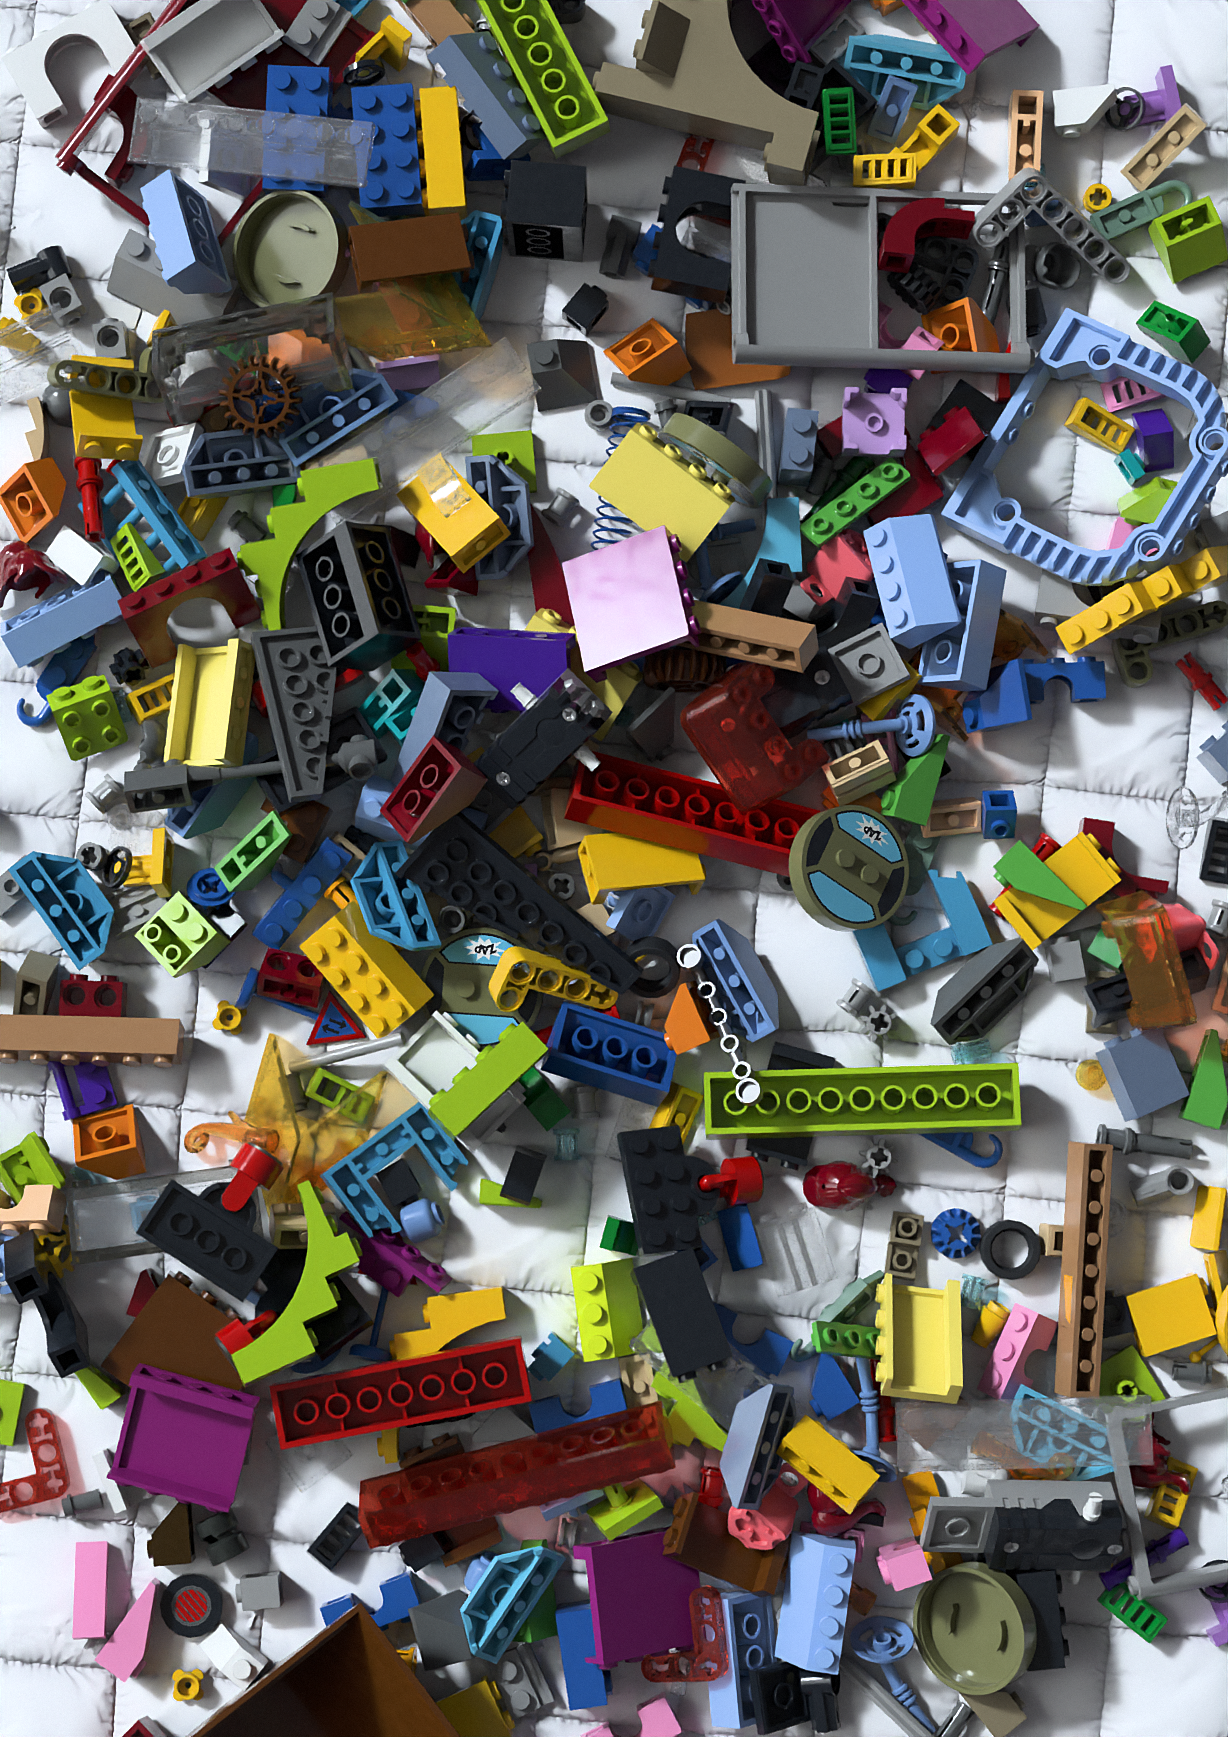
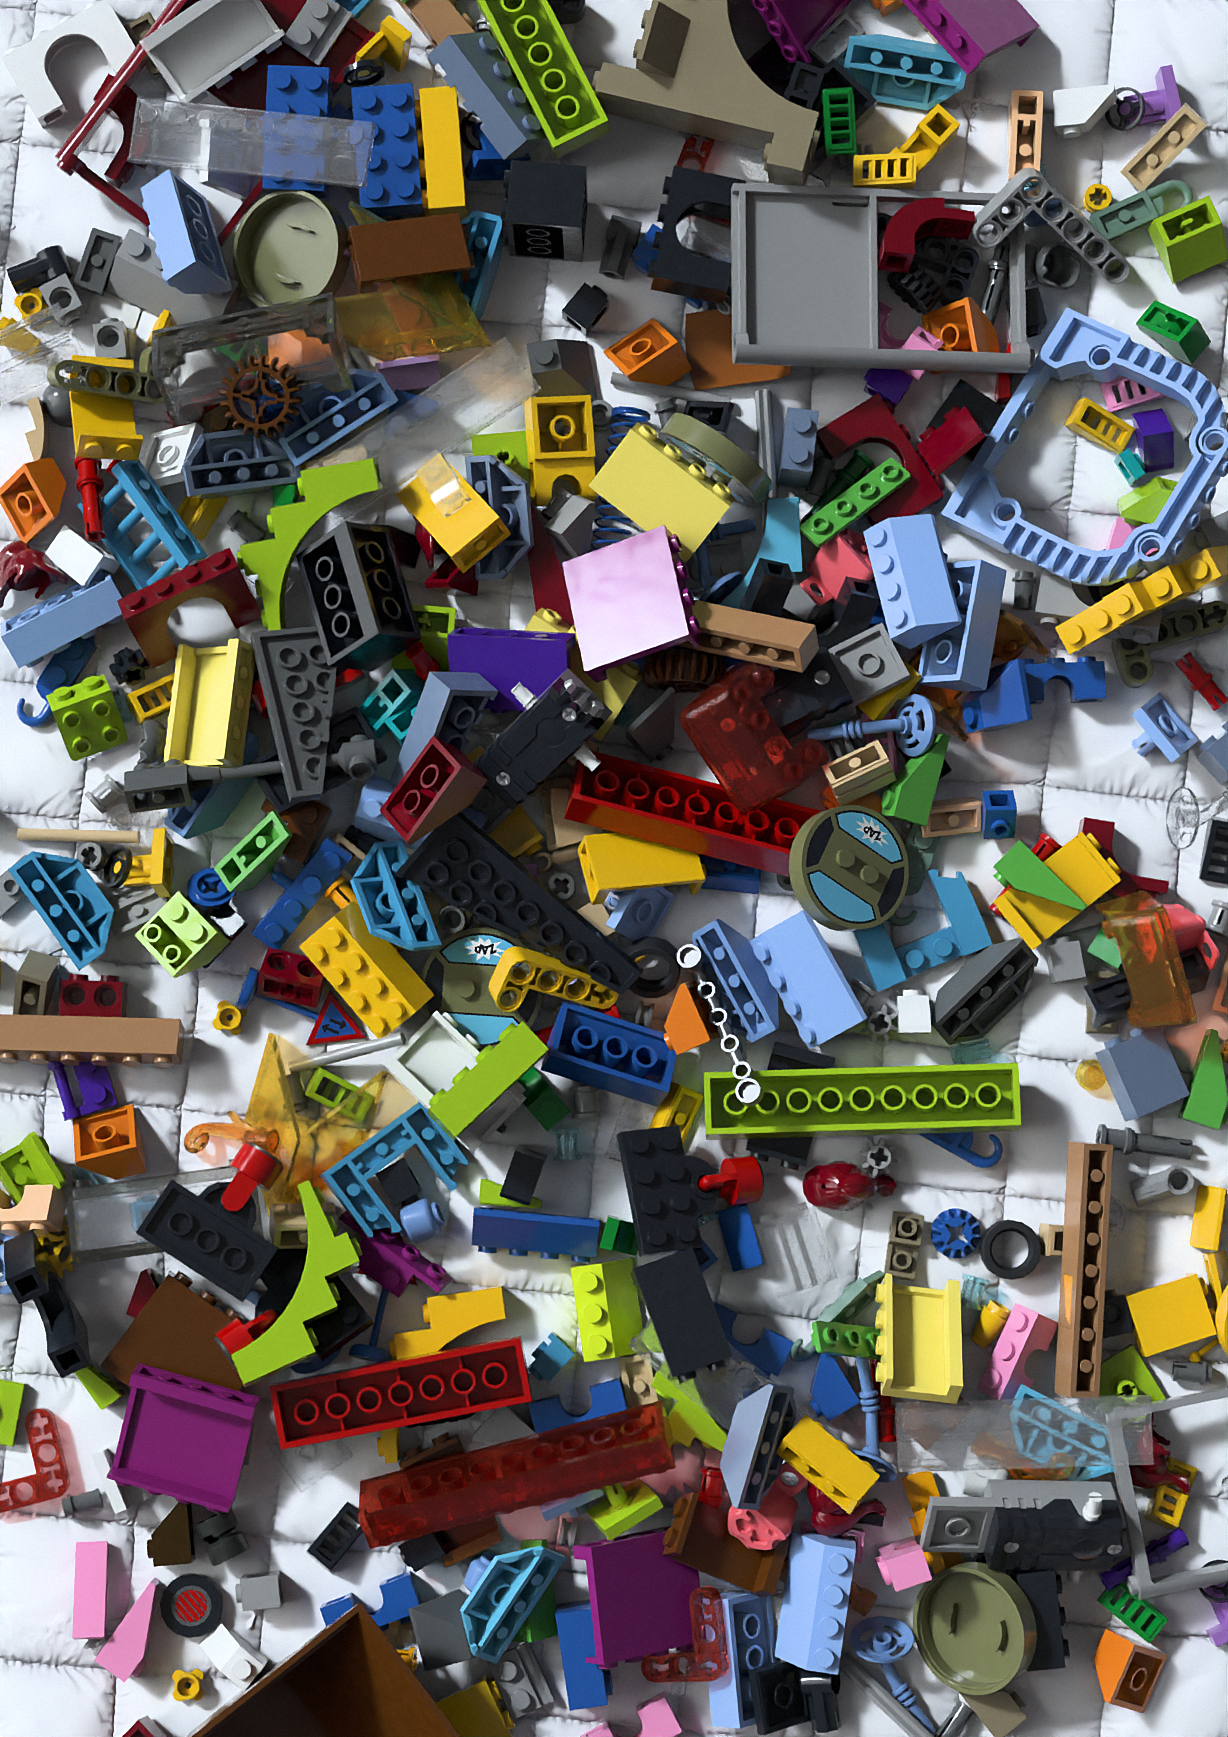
lime slope [110,522,165,592] -> none
lavender panel [841,387,907,457] -> none
medium blue plate [866,74,918,145] -> none
none -> tan bar [17,828,140,844]
none -> dark grey plate [73,228,123,296]
none -> blue slope [472,1207,600,1263]
none -> yellow brick [523,395,597,507]
none -> light grey slope [544,495,595,558]
none -> blue slope [700,854,761,894]
none -> light blue slope [749,910,867,1050]
none -> white slope [896,990,931,1034]
none -> dark grey pin [1012,571,1036,610]
none -> orange slope [1093,1629,1168,1713]
none -> light blue tile [1132,692,1199,763]

